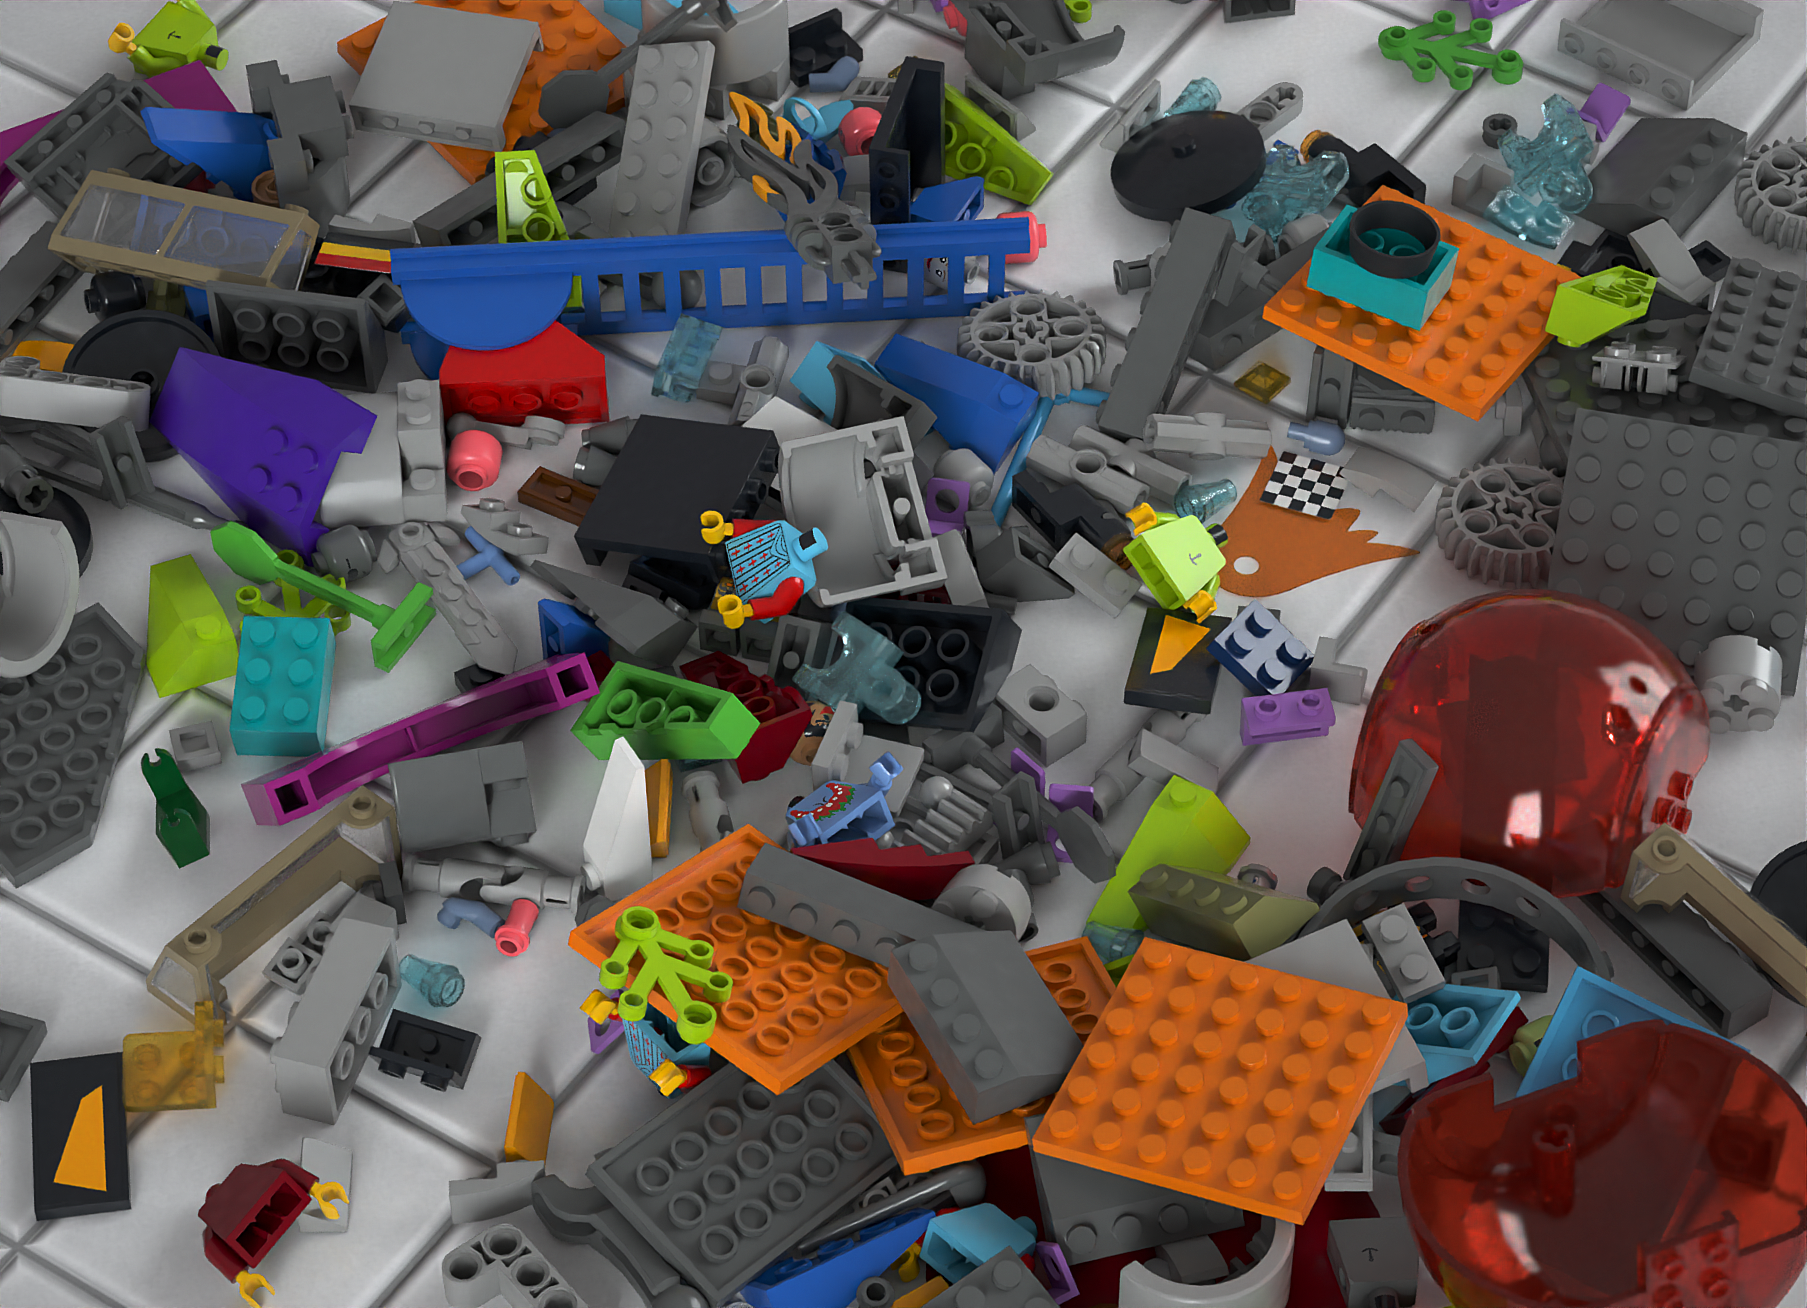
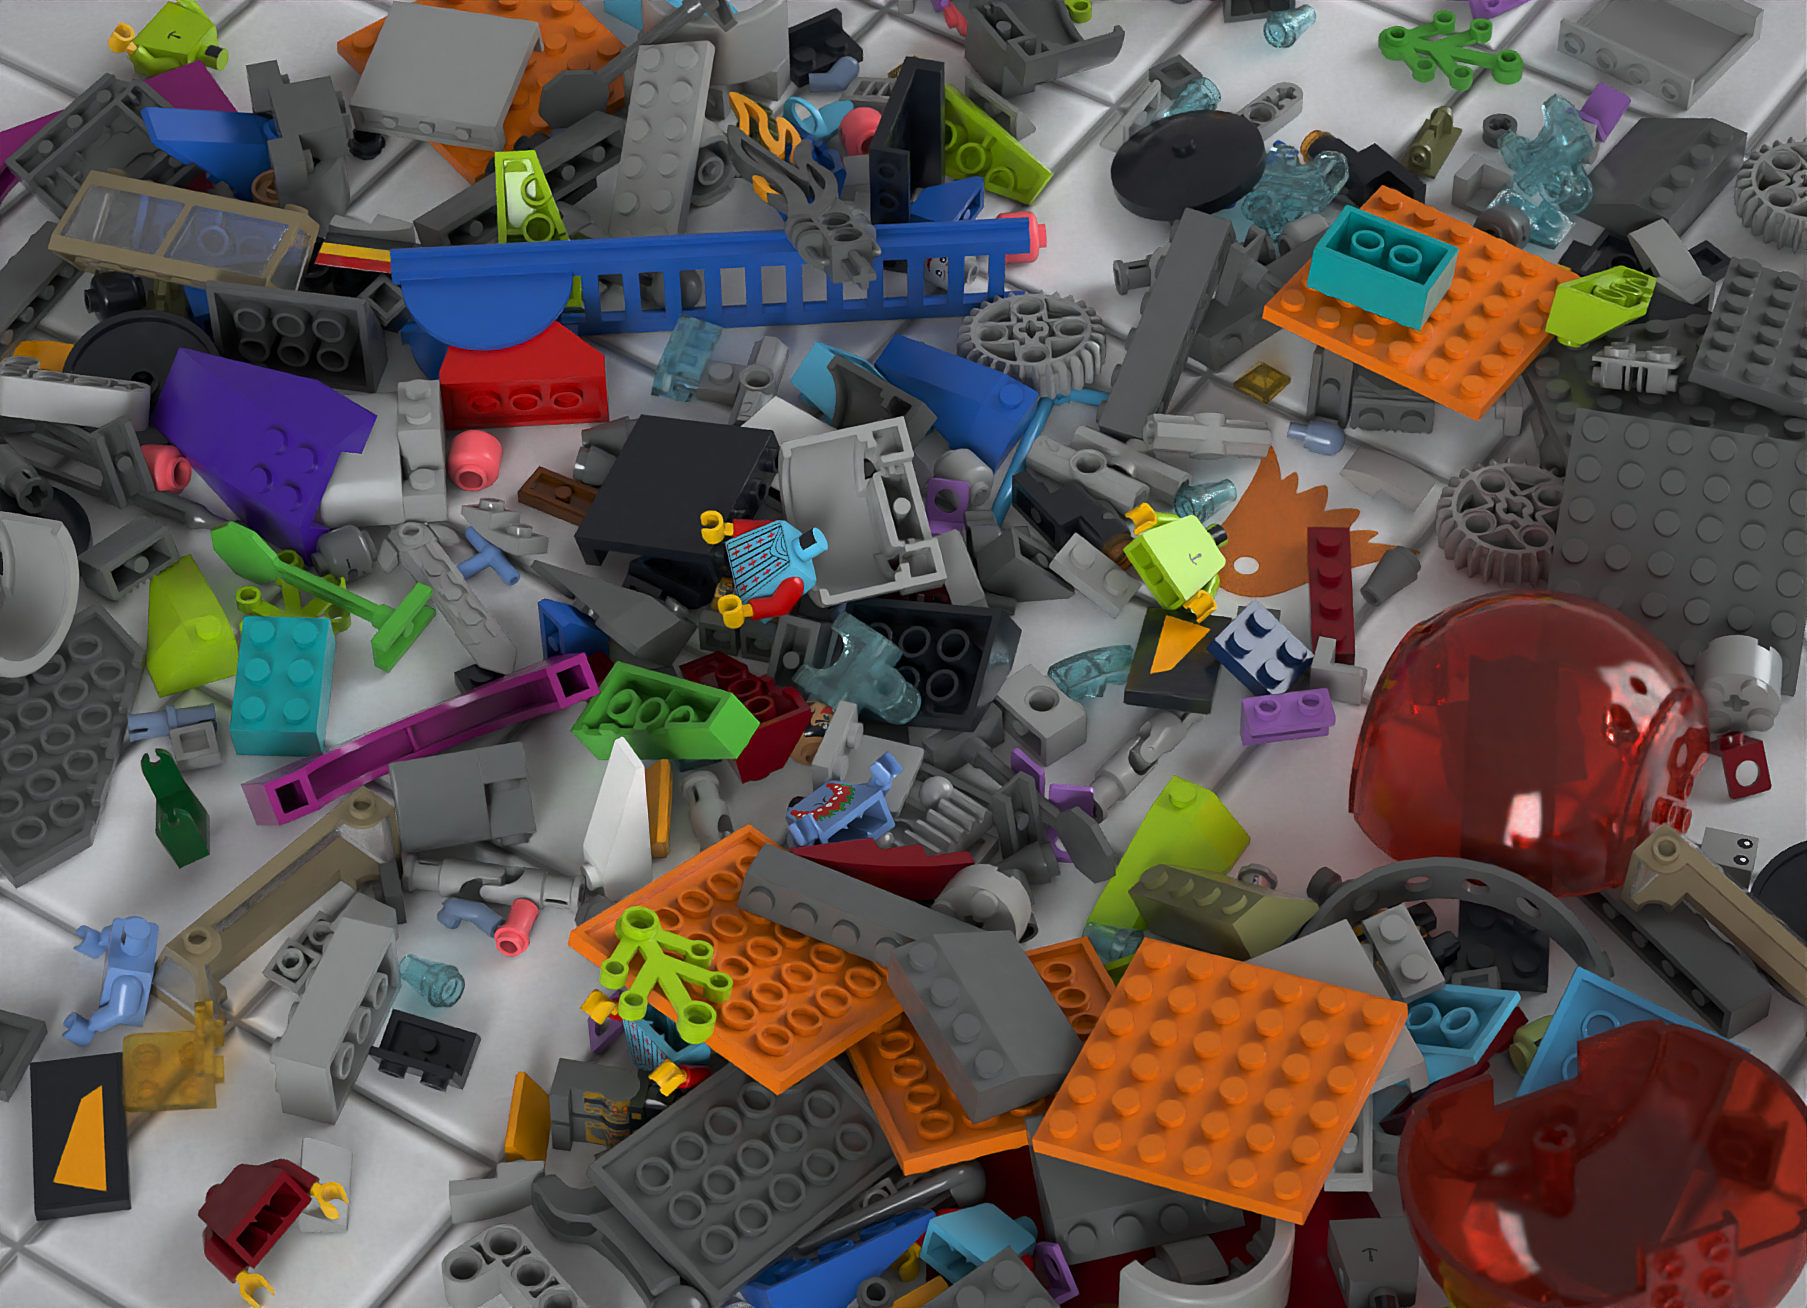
light grey piece [446,412,566,450] -> none
light grey slope [1127,728,1219,794] -> none
sticker [1260,451,1349,520] -> none
dark grey tile [1342,738,1439,881] -> none
black tyre [1349,200,1441,279] -> none
none -> medium blue torso [62,916,159,1047]
none -> dark grey brick [77,514,180,601]
none -> sand blue pin [127,703,217,742]
none -> coral head [141,443,192,495]
none -> black plate [347,128,386,160]
none -> dark grey hips [549,1058,676,1151]
none -> clear light blue slope [1047,645,1135,700]
none -> dark grey plate [1149,54,1203,101]
none -> clear light blue cone [1263,4,1316,48]
none -> dark red plate [1306,527,1355,665]
none -> dark grey cone [1360,546,1421,607]
none -> olive hinge [1400,106,1463,179]
none -> dark grey head [1473,204,1531,249]
none -> light grey brick [1695,827,1759,891]
none -> dark red bracket [1701,731,1772,799]

